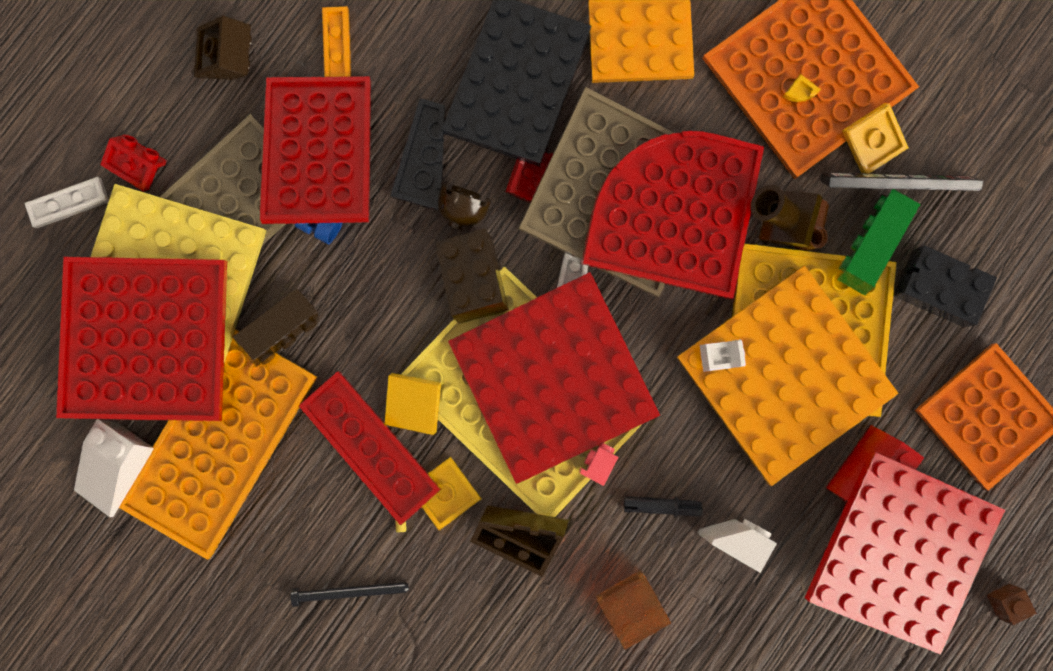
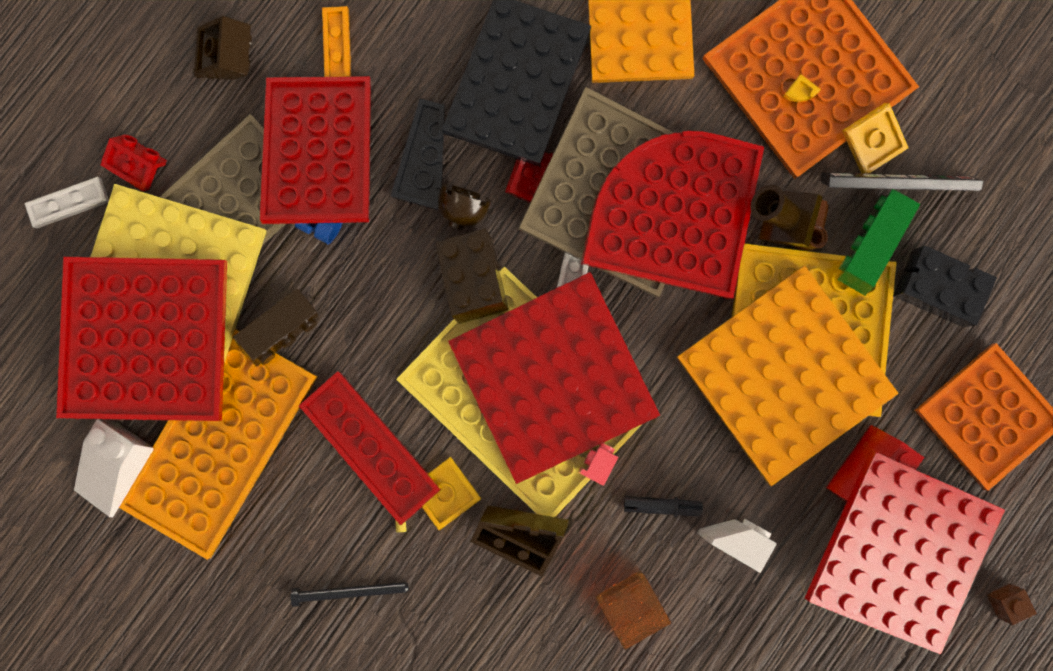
yellow tile [385,373,441,435] -> none
white bracket [700,340,746,372] -> none

